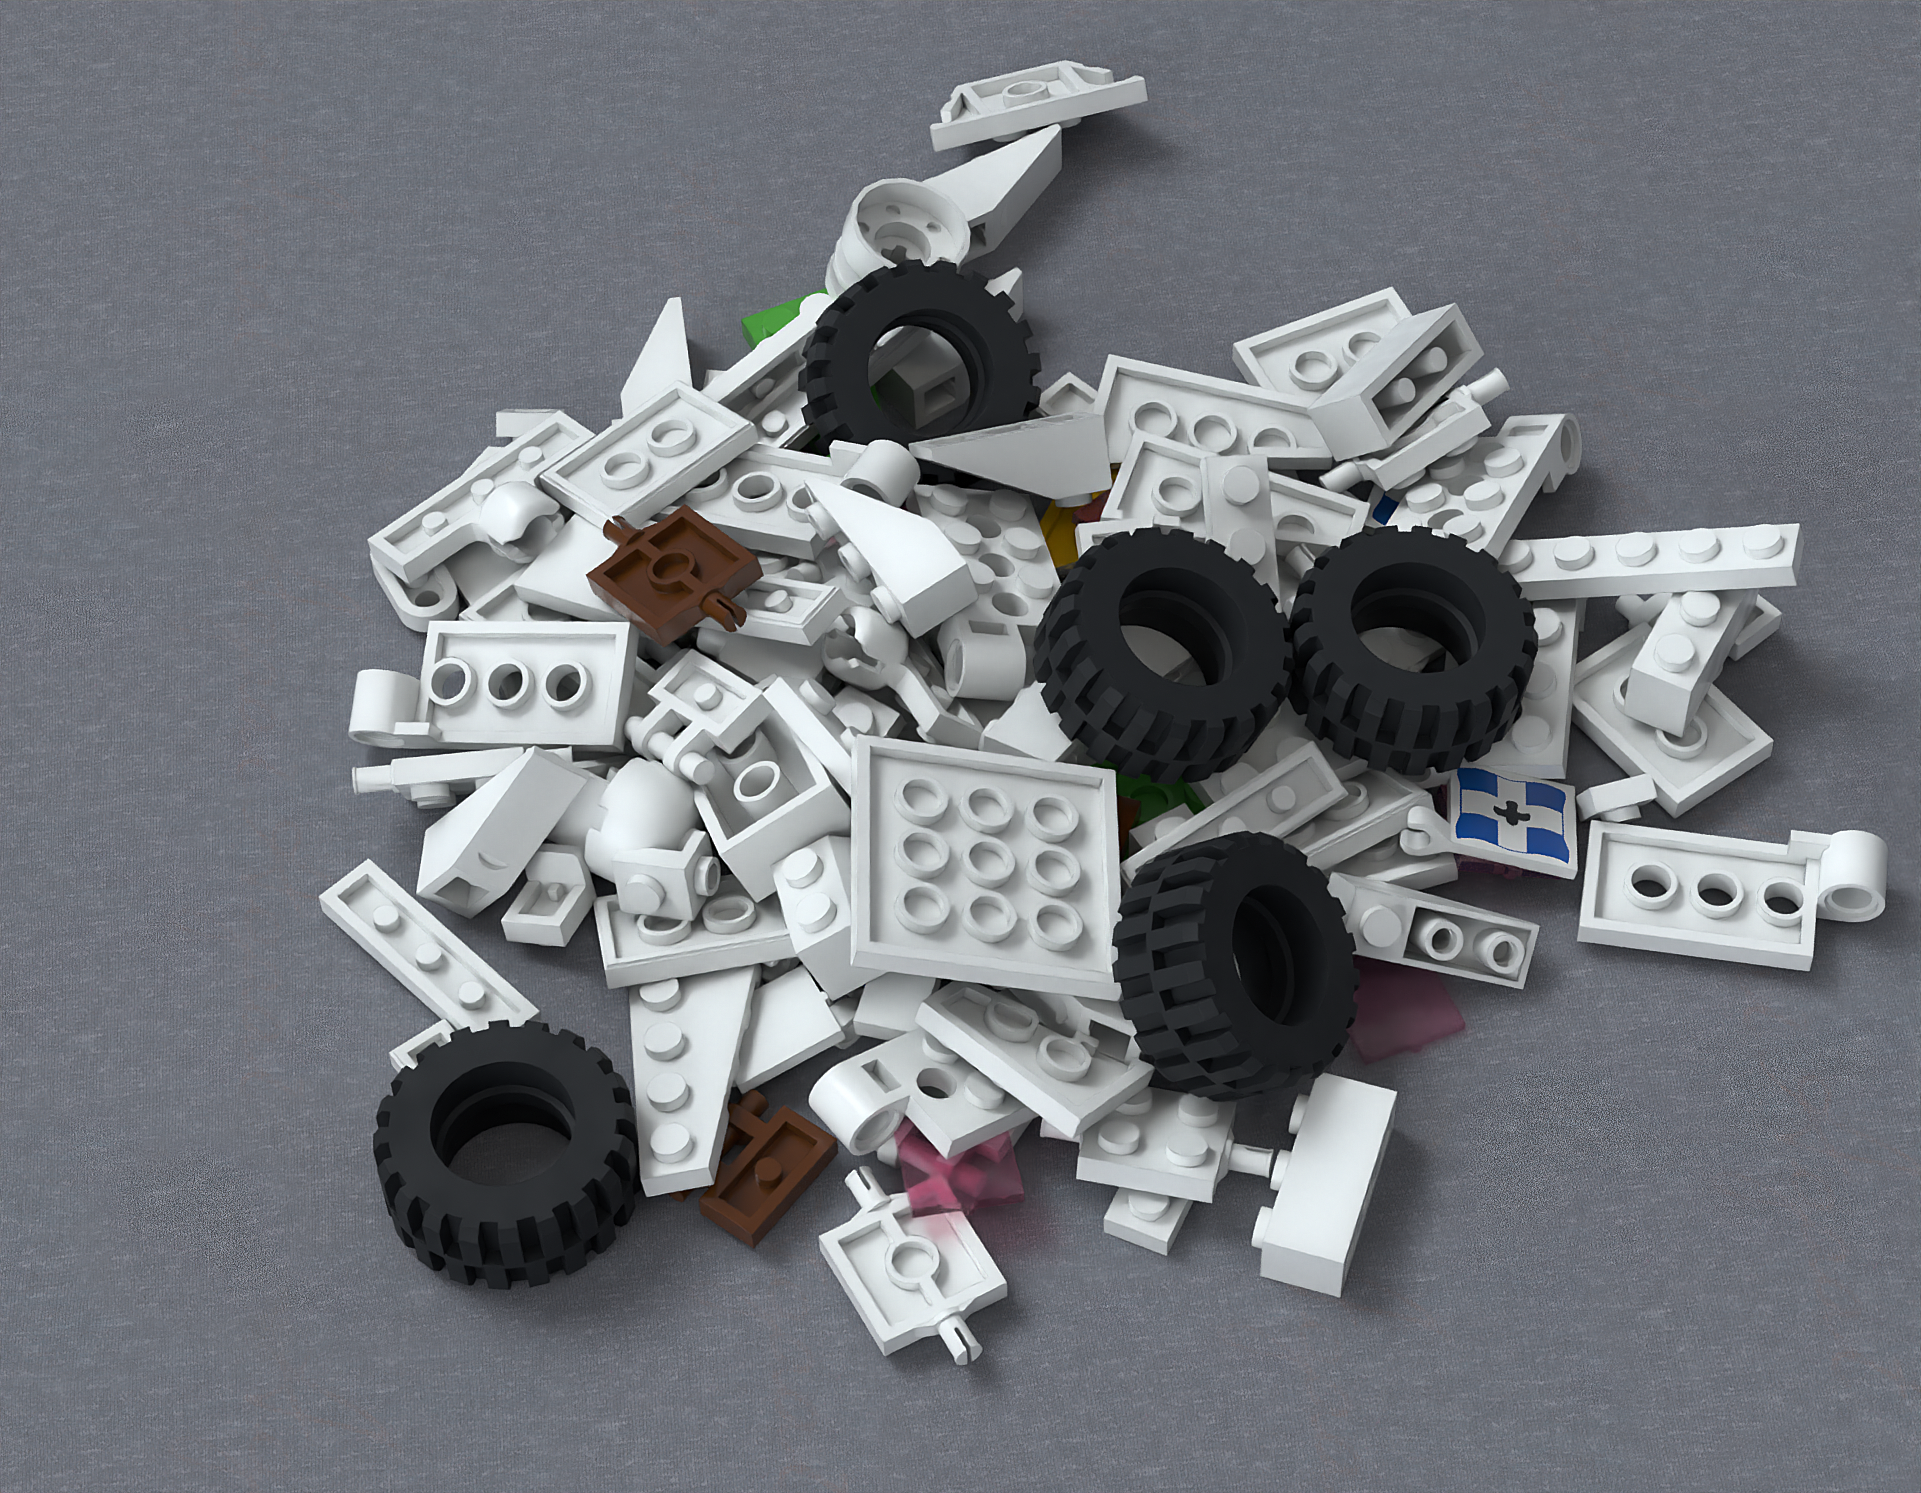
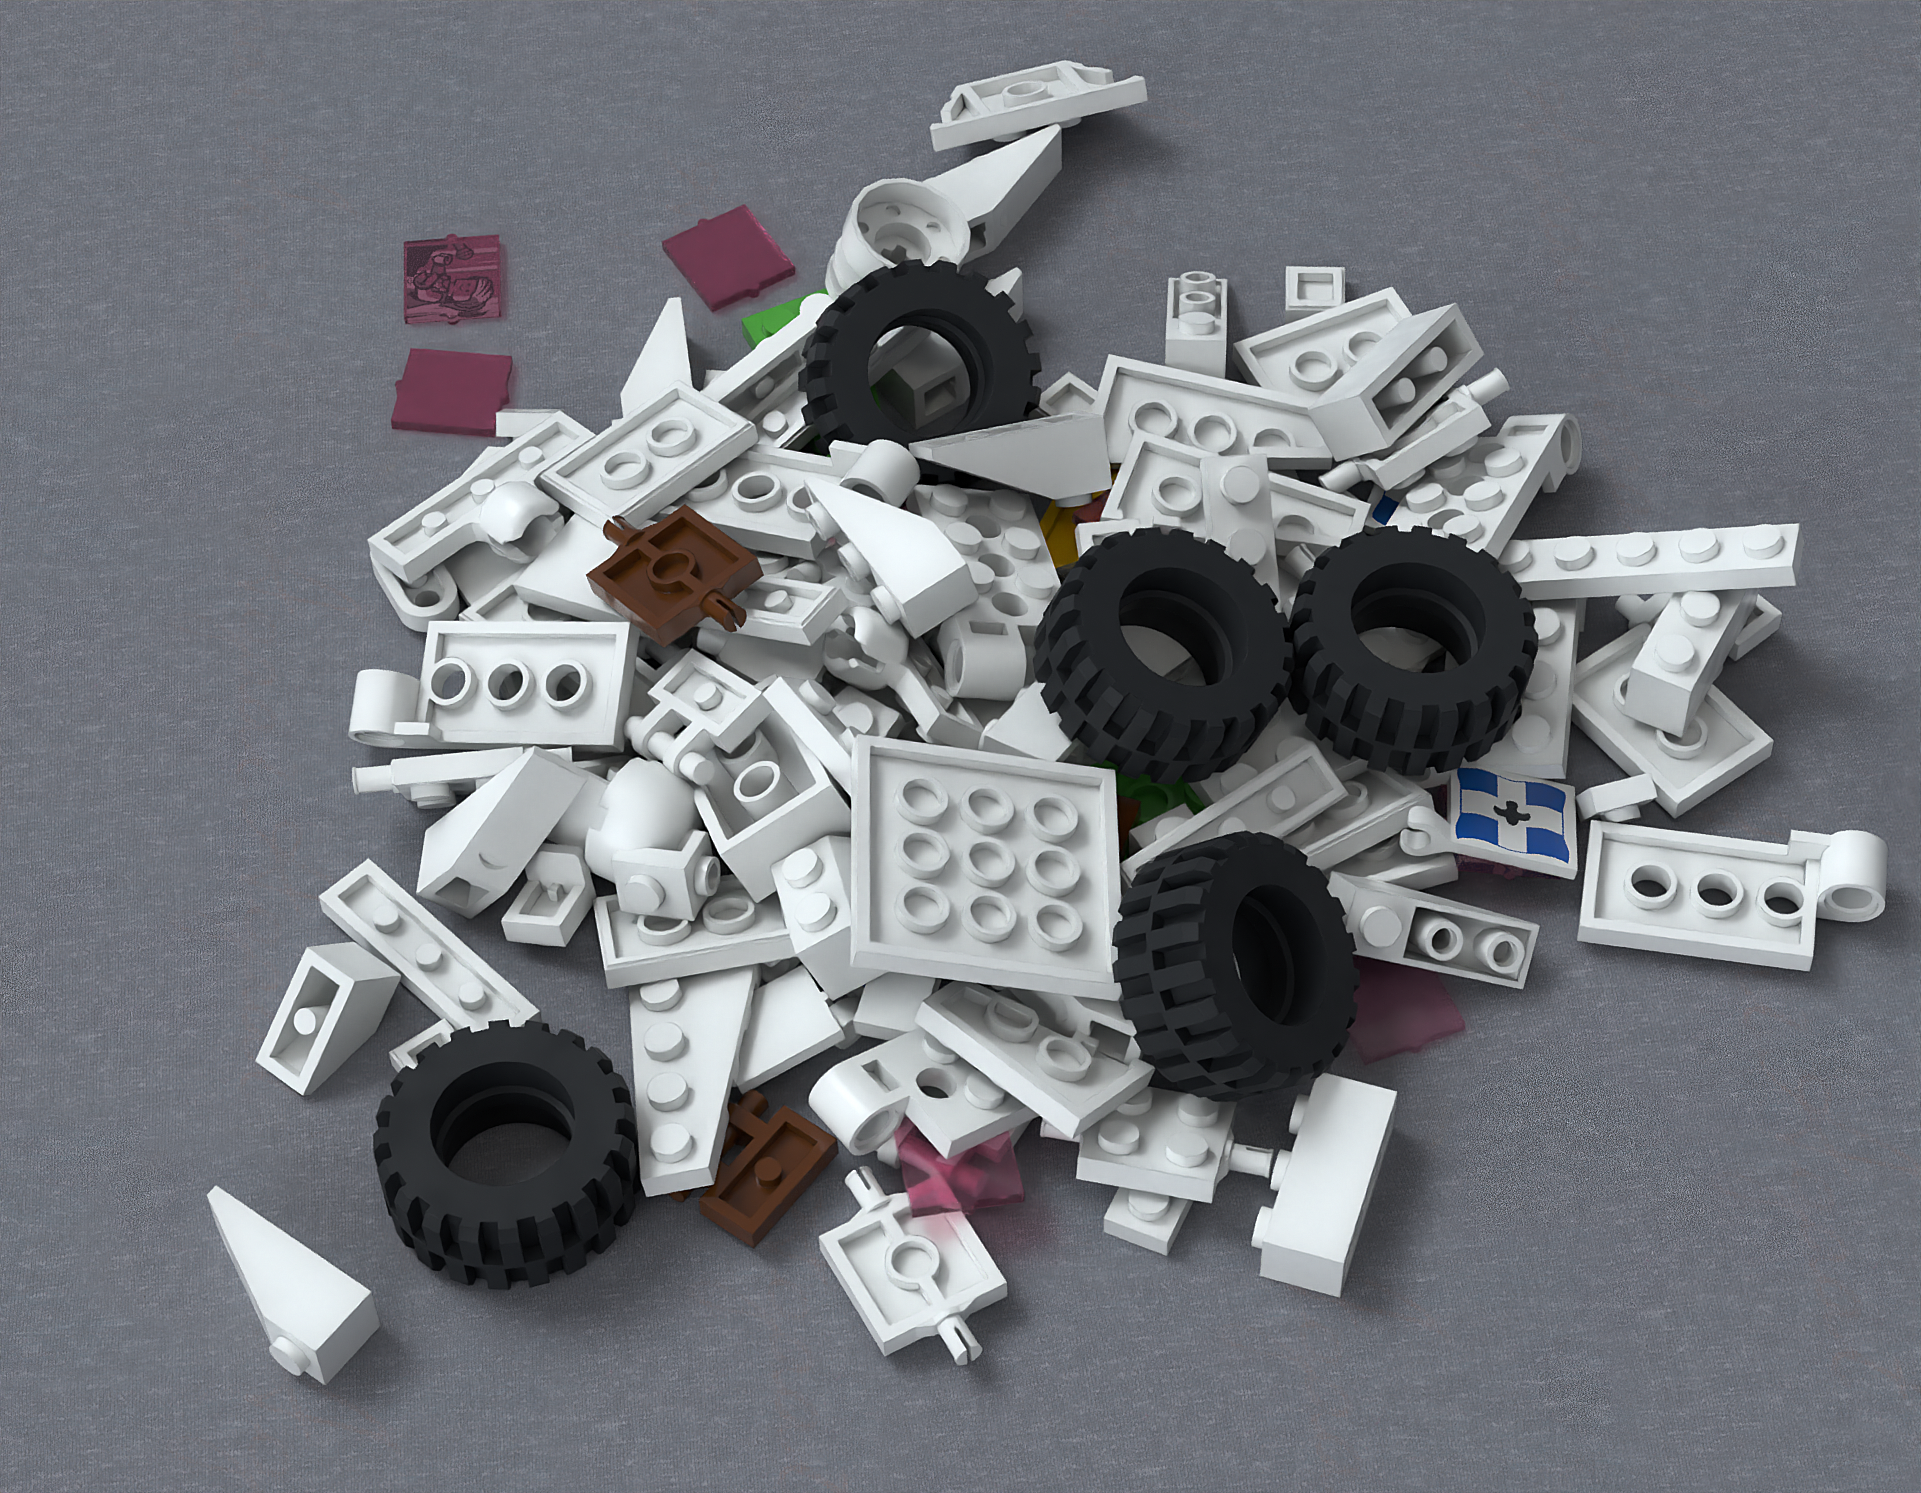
none -> white slope [207,1186,381,1386]
none -> white slope [255,942,402,1096]
none -> clear pink piece [391,348,513,437]
none -> clear pink piece [404,234,502,325]
none -> clear pink piece [662,204,796,313]
none -> white slope [1165,271,1227,379]
none -> white tile [1285,266,1345,324]

